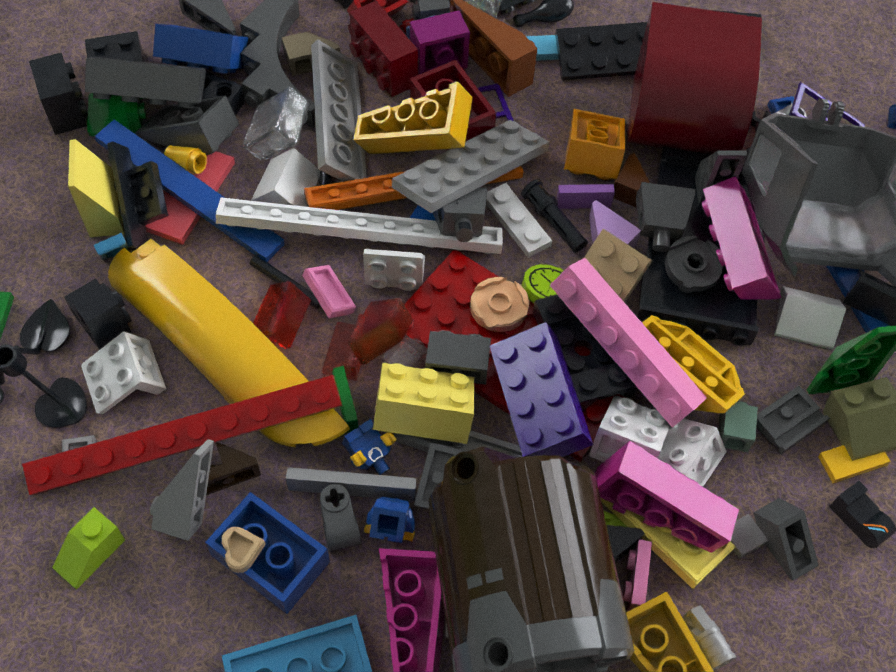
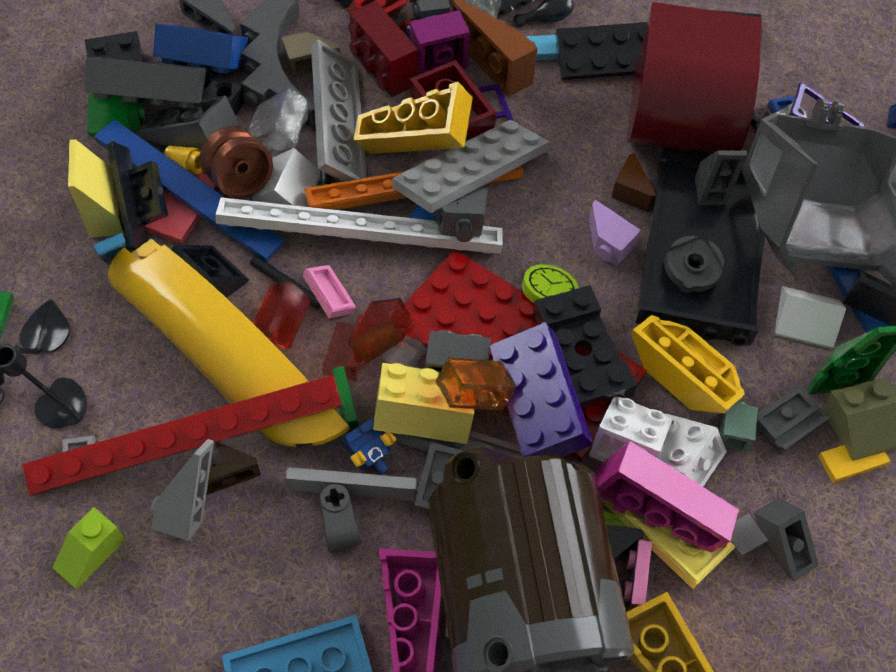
black brick [29,53,88,135] -> none
black brick [64,279,132,350] -> none
white bracket [81,331,166,414] -> none
blue brick [205,492,330,614] -> none
tan tile [222,527,265,573] -> none
white bracket [363,249,425,291] -> none
blue piece [364,496,415,543] -> none
light nougat tile [470,277,529,332] -> none
white plate [486,183,552,258] -> none
black pin [521,179,588,253] -> none
bright pink brick [550,258,707,427] -> none
medium lavender tile [556,184,615,209] -> none
light orange slope [564,109,625,180] -> none
tan plate [583,229,653,303] -> none
dark grey torso [636,182,696,252] -> none
light grey hinge [683,605,737,671] -> none
slope [702,176,782,300] -> none
black leg [829,481,896,548] -> none
none -> black slope [171,245,249,298]
none -> copper wheel [199,126,273,199]
none -> clear orange brick [436,357,517,410]

